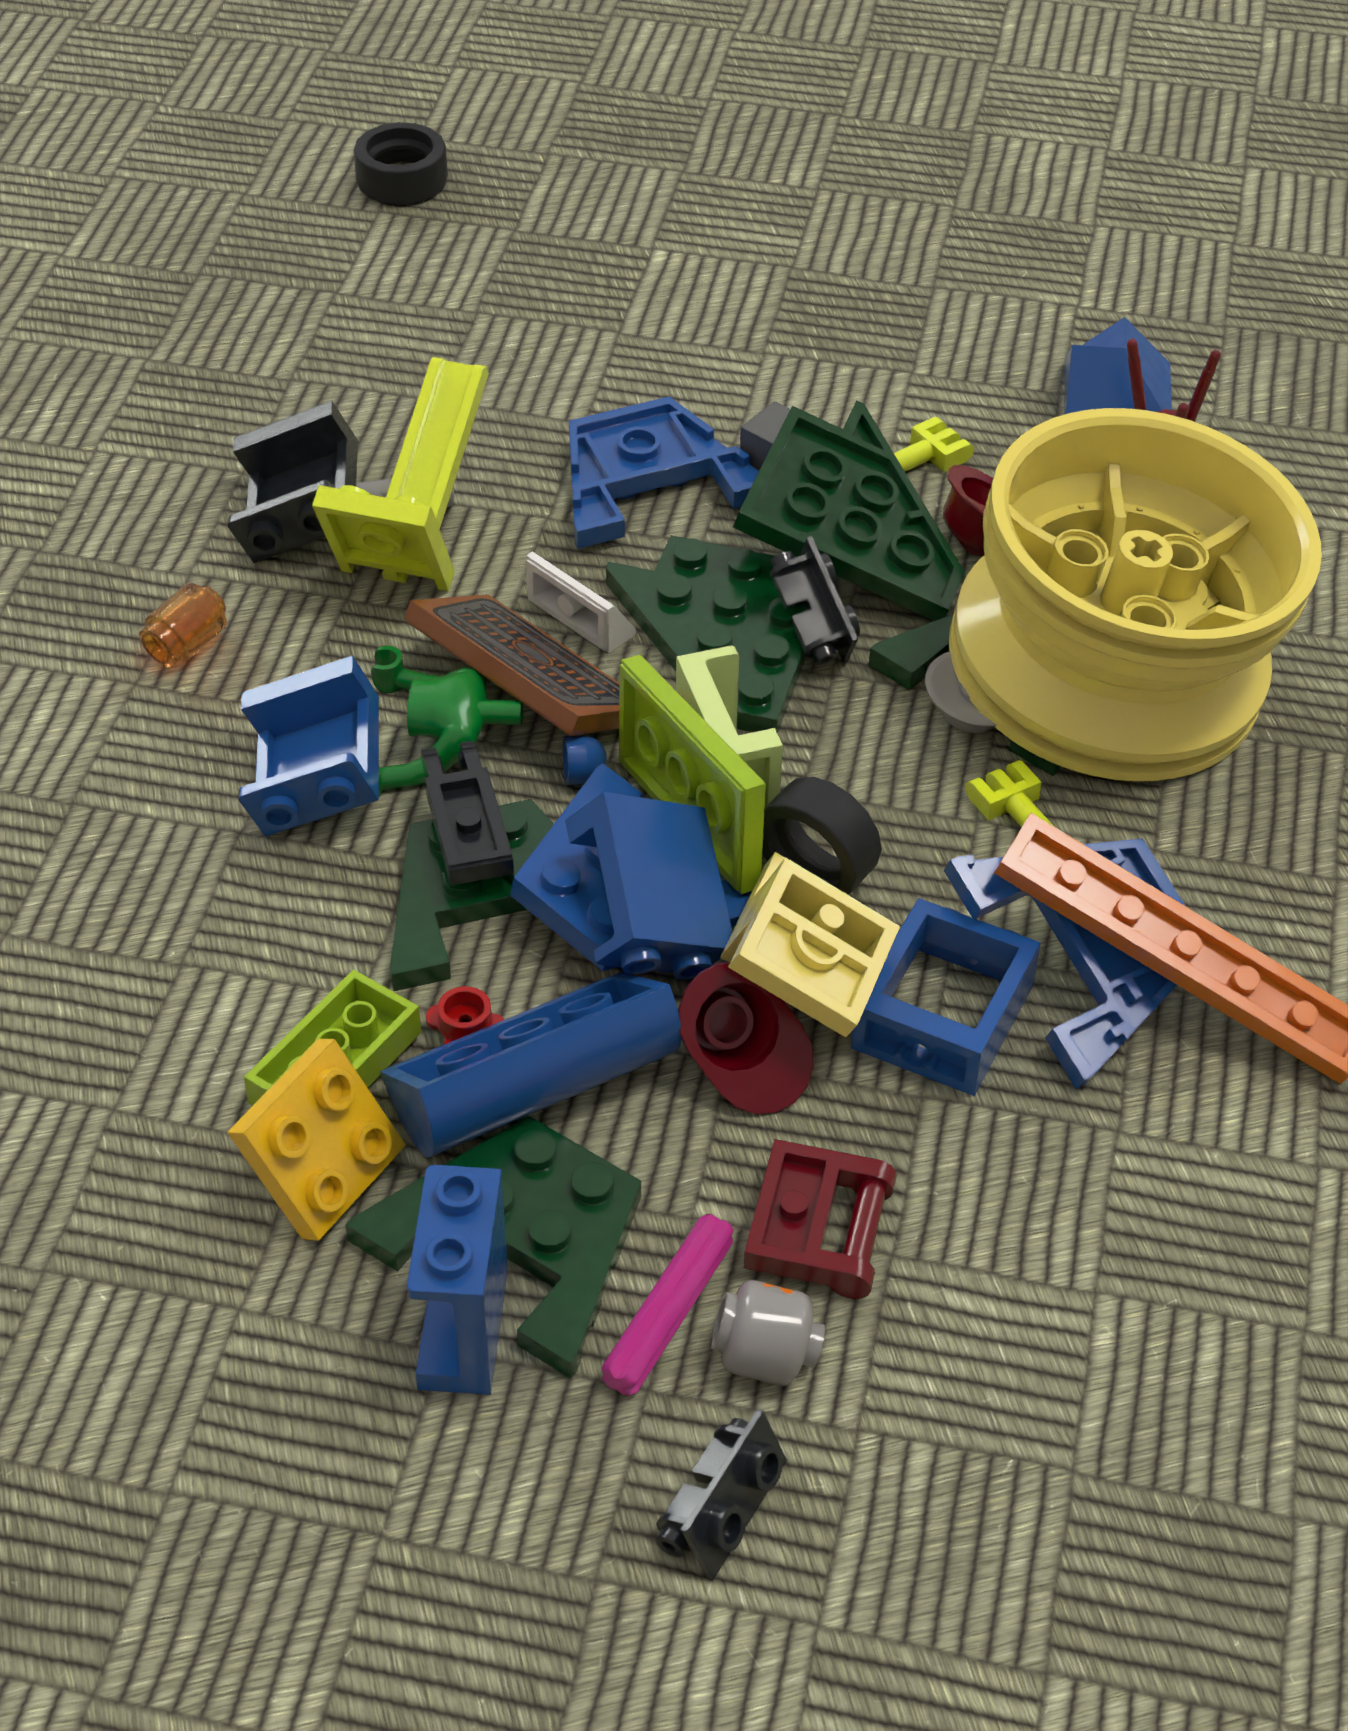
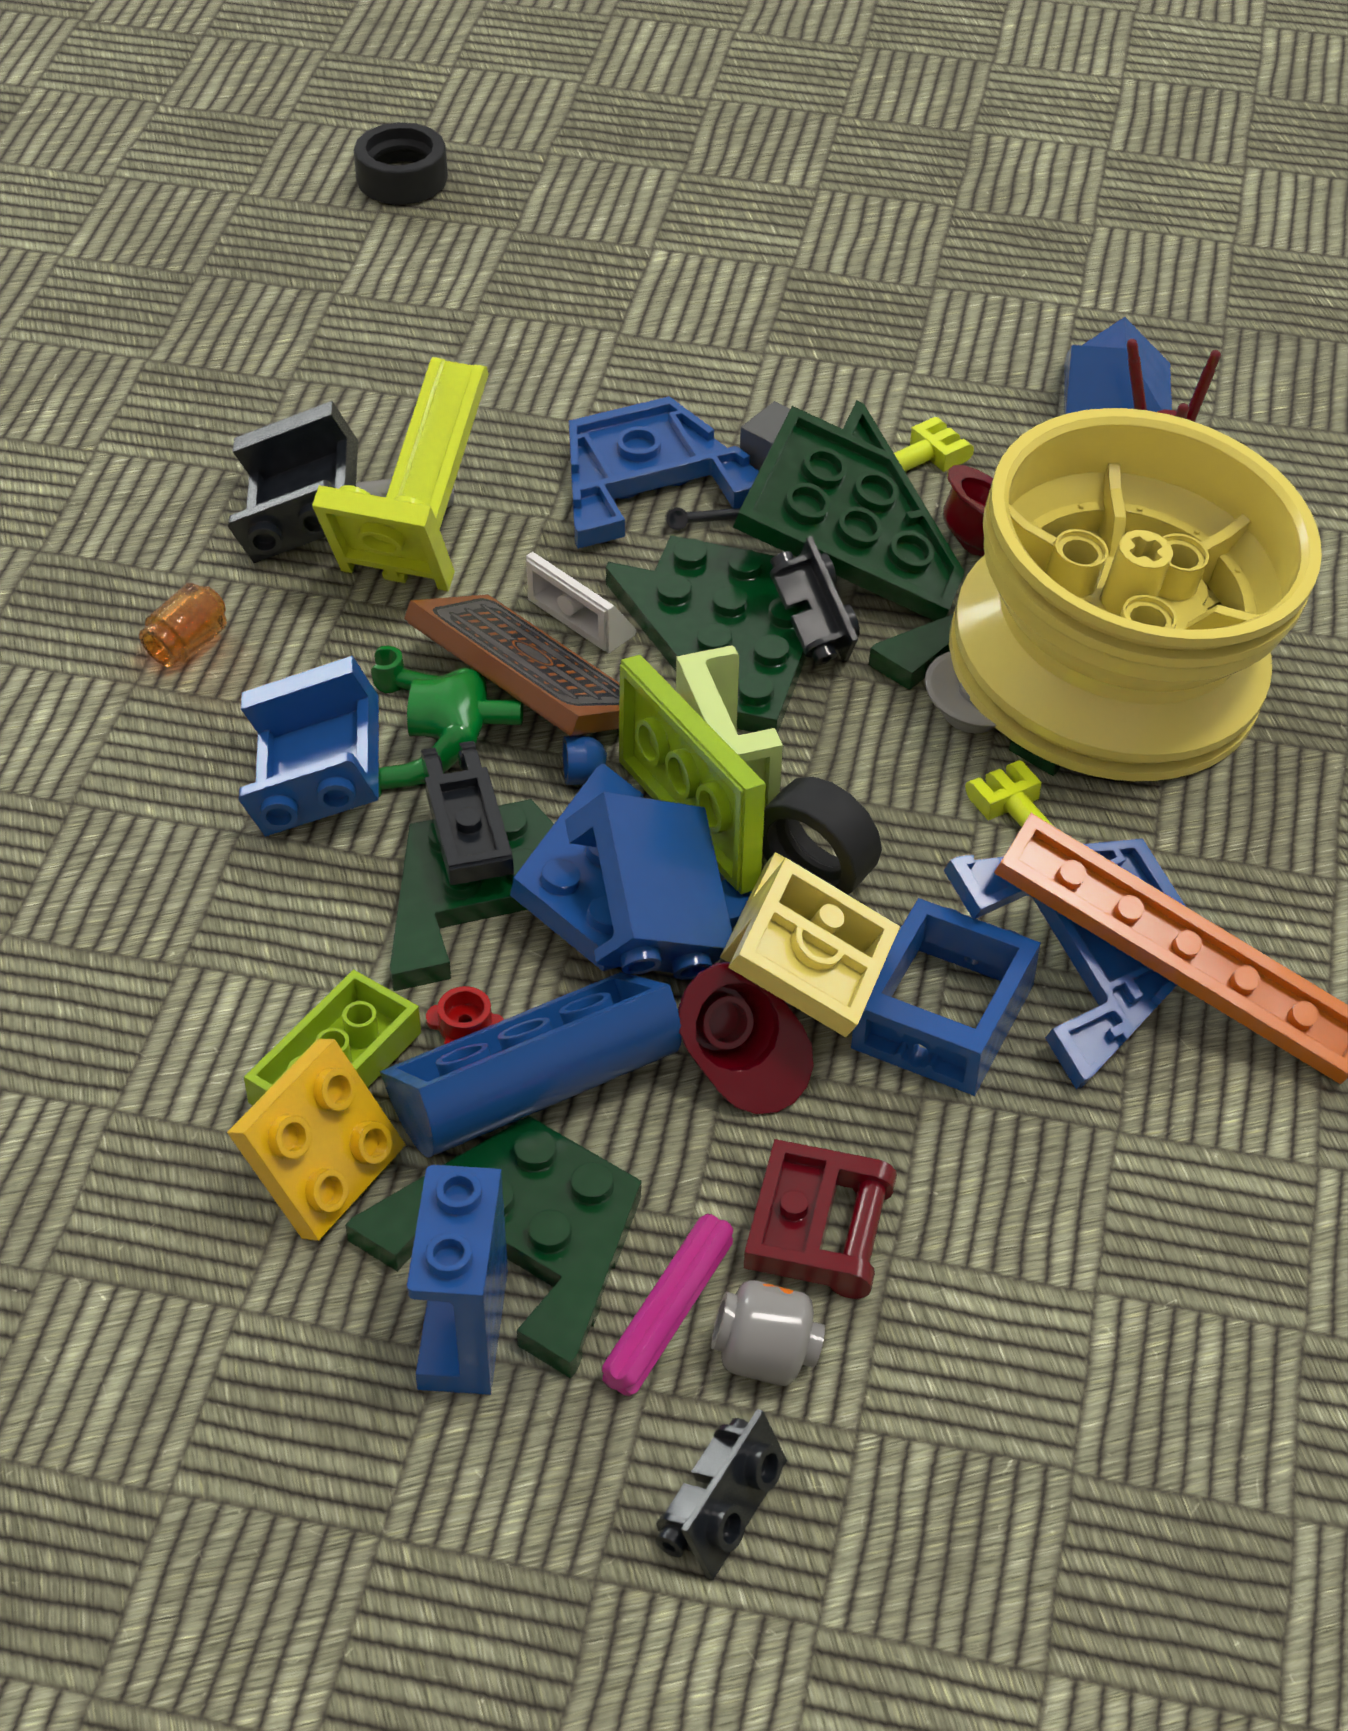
none -> black hinge [665,507,741,530]

